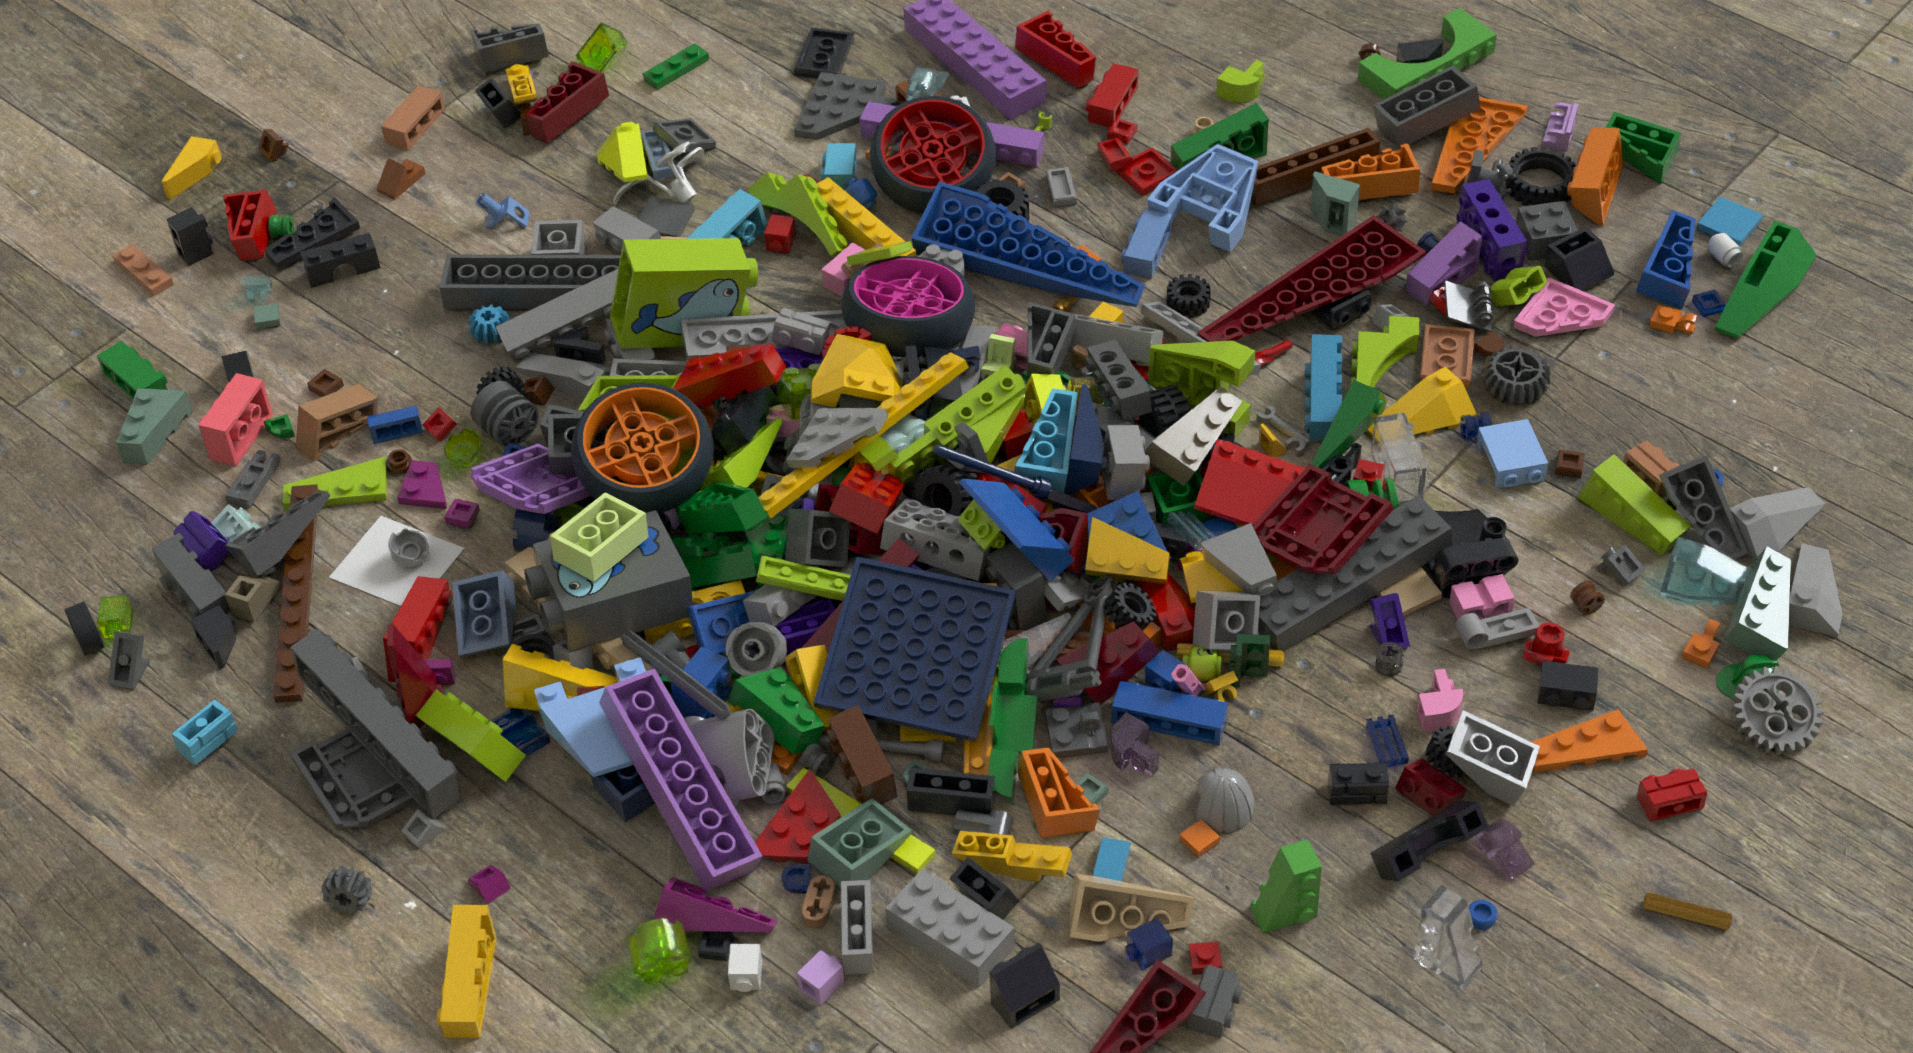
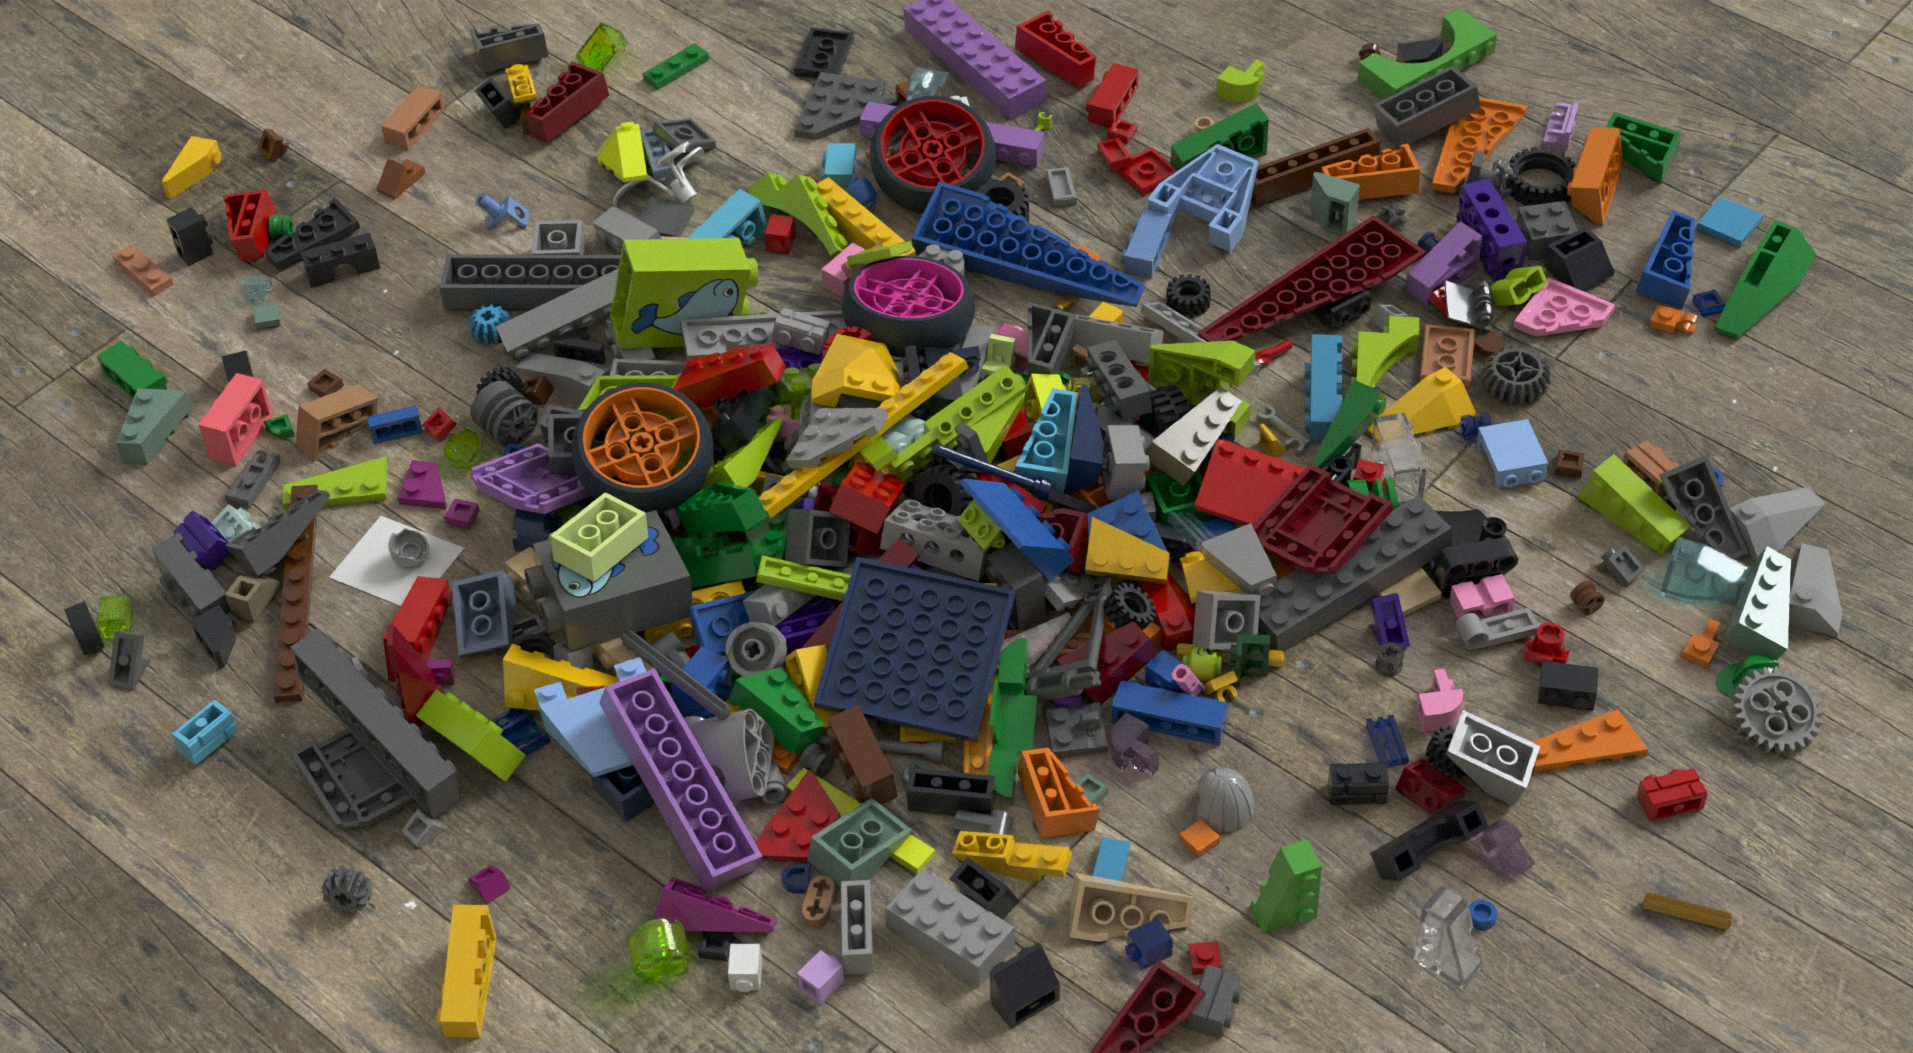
reddish brown plate [386,449,412,473] -> none
white brick [1707,233,1743,268] -> none

